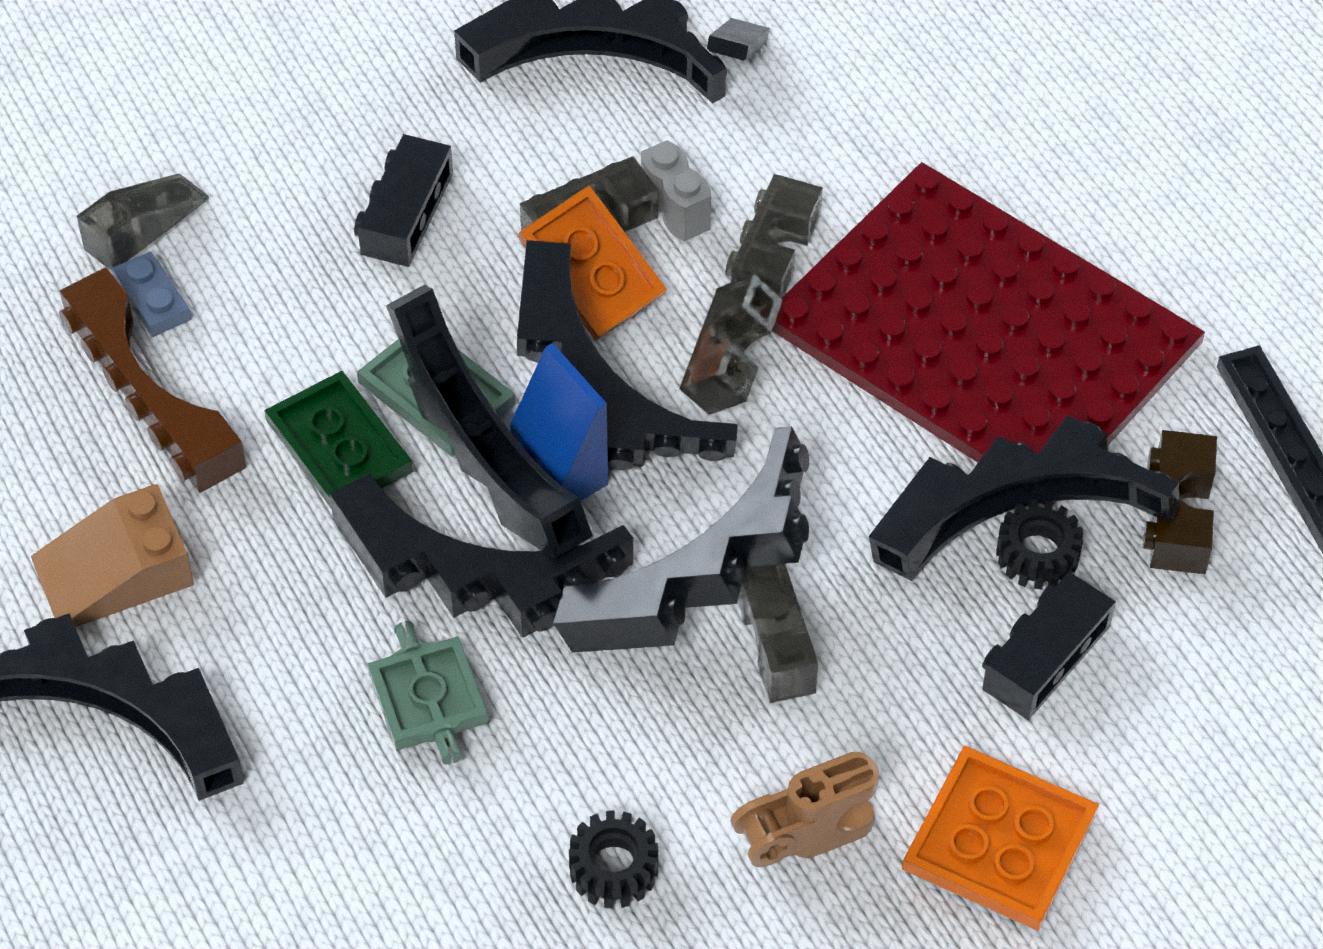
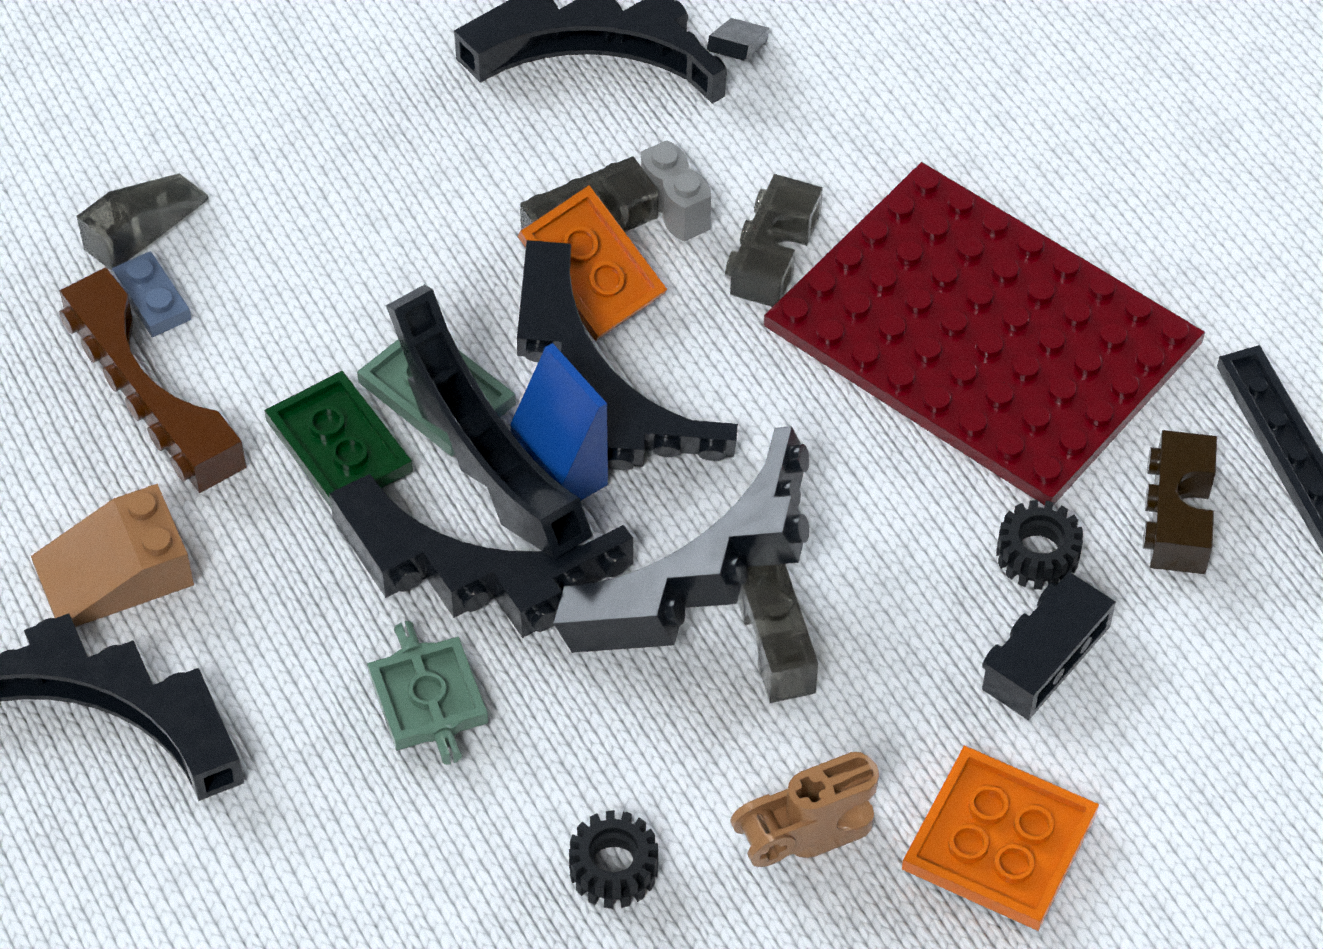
black brick [354,134,453,267] -> none
clear smoke arch [679,273,783,415] -> none
black arch [869,415,1180,581] -> none

